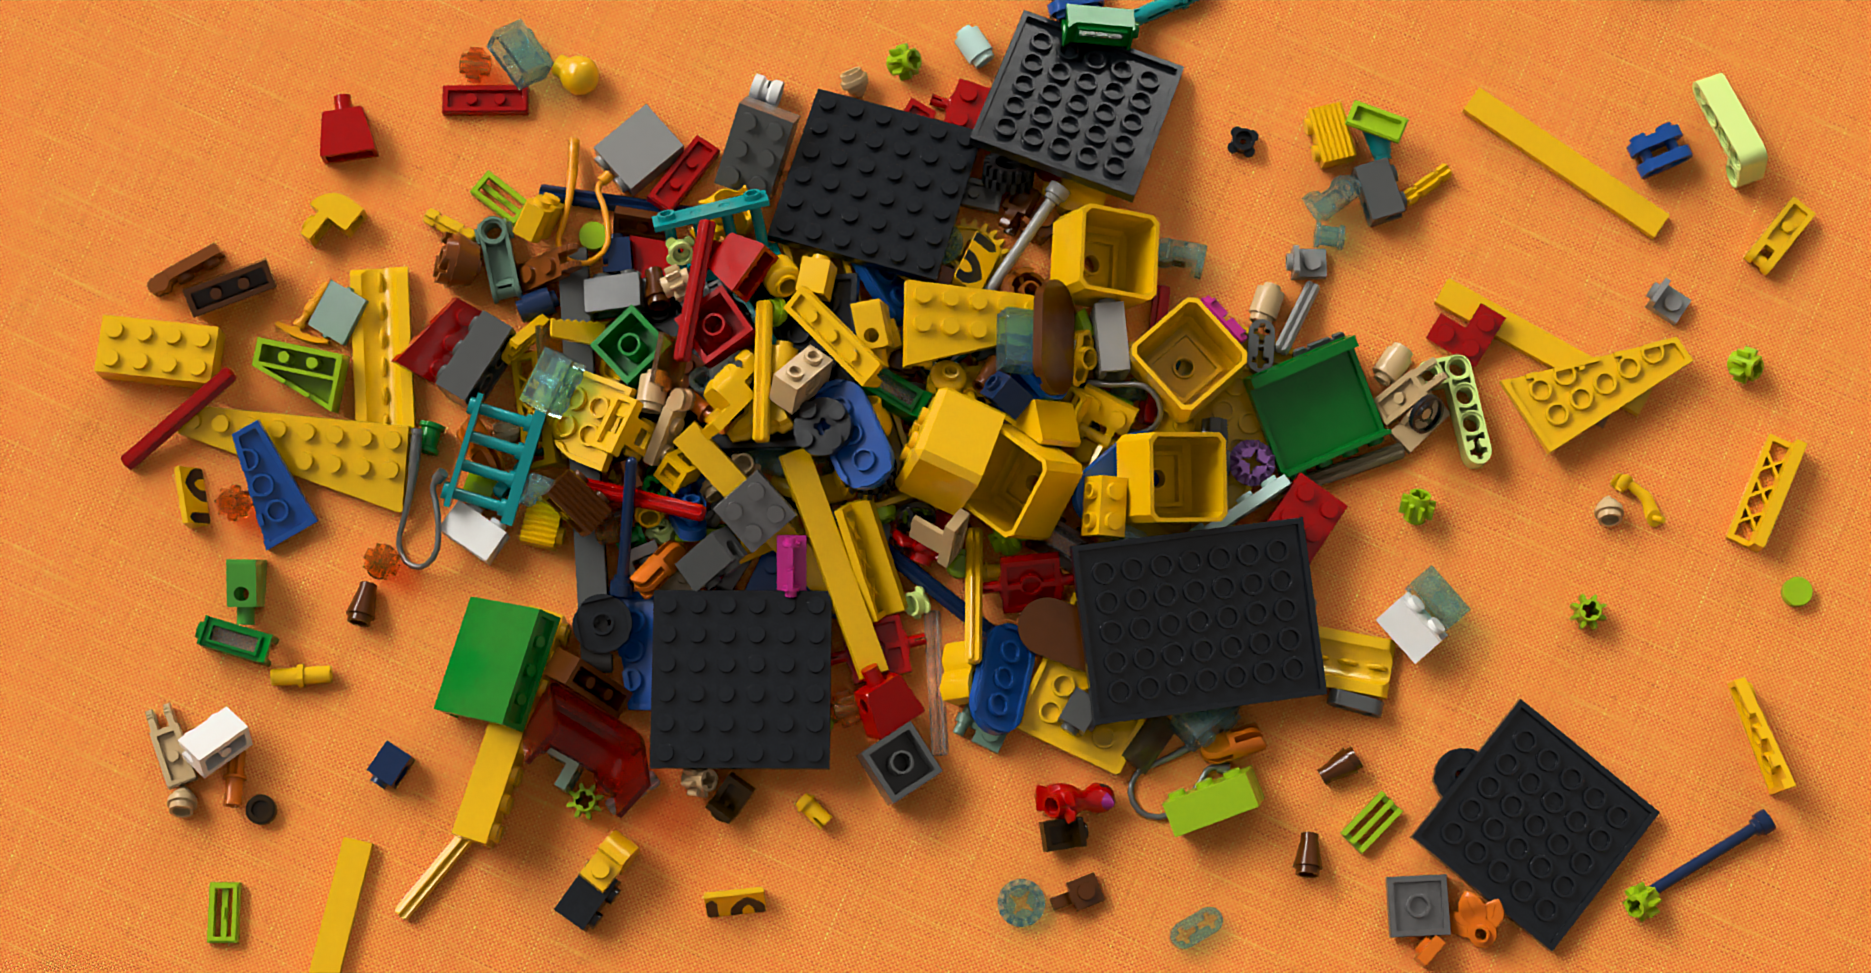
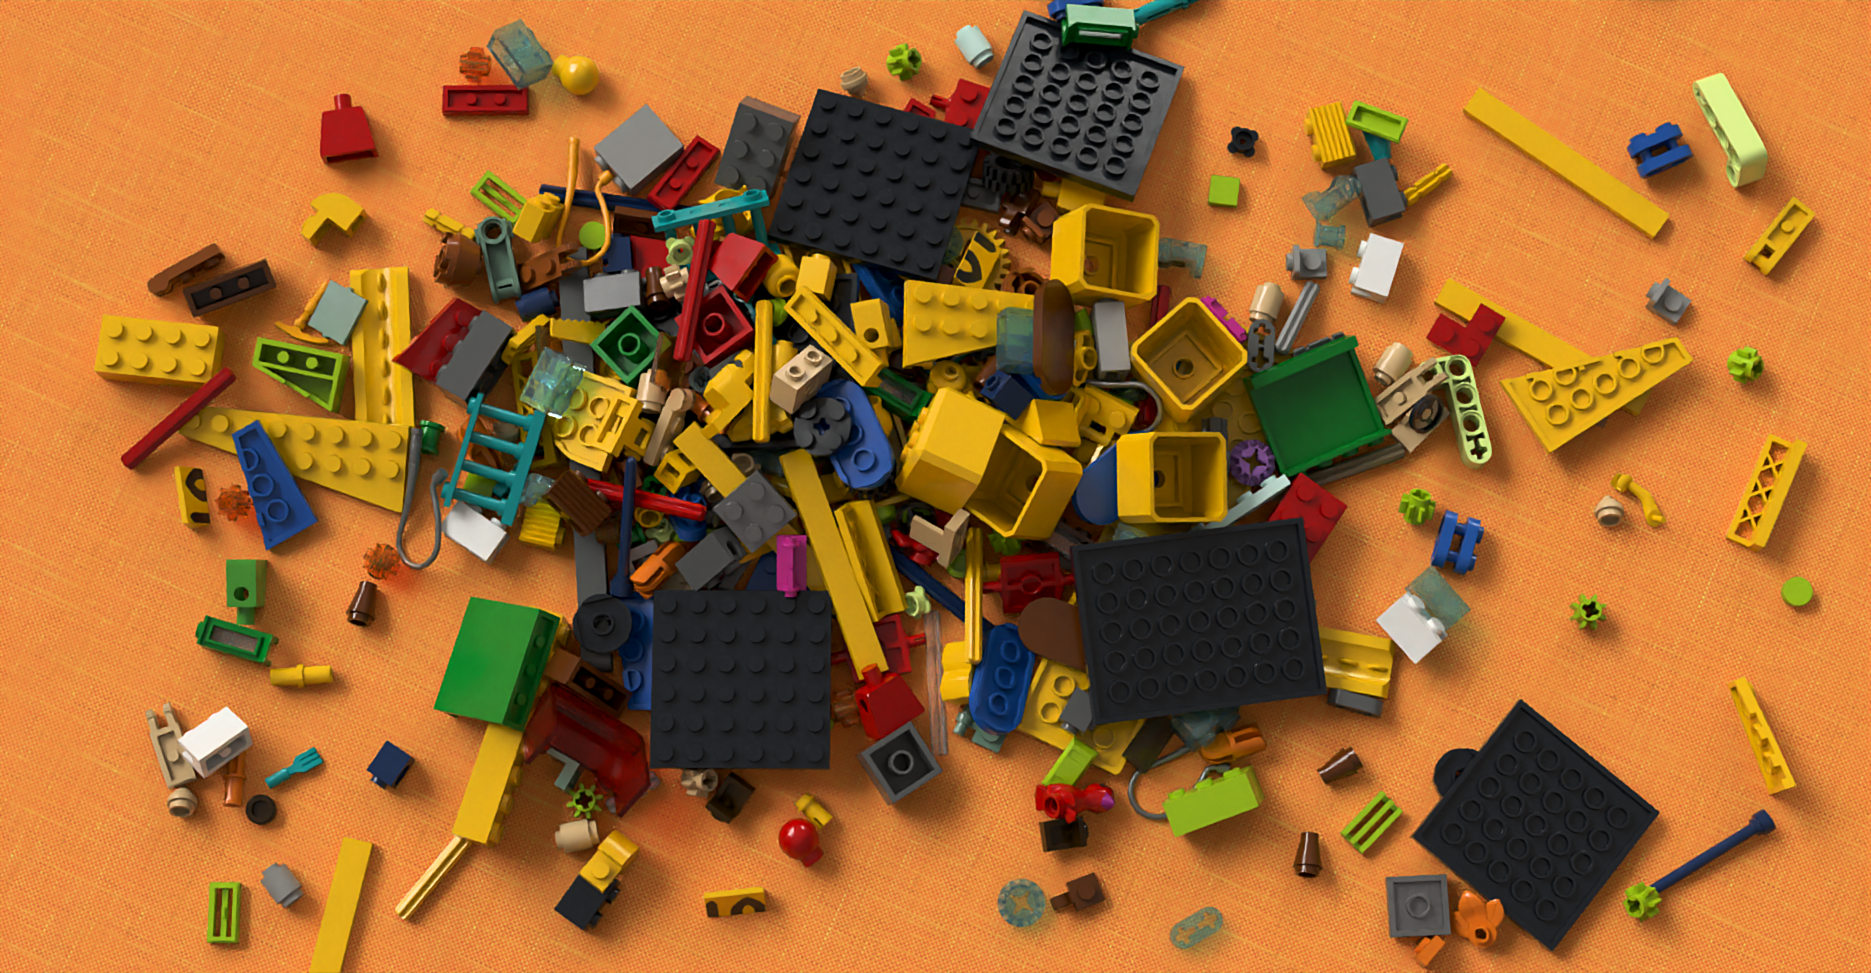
white wheel [749,73,785,107] -> none
light grey piece [984,180,1071,291] -> none
yellow brick [1081,475,1128,538] -> none
none -> light grey brick [260,862,304,909]
none -> teal piece [264,747,323,789]
none -> tan brick [555,818,600,854]
none -> red piece [778,818,824,868]
none -> lime tile [1041,736,1099,787]
none -> lime tile [1208,175,1240,208]
none -> white brick [1348,233,1404,304]
none -> blue brick [1430,510,1484,575]

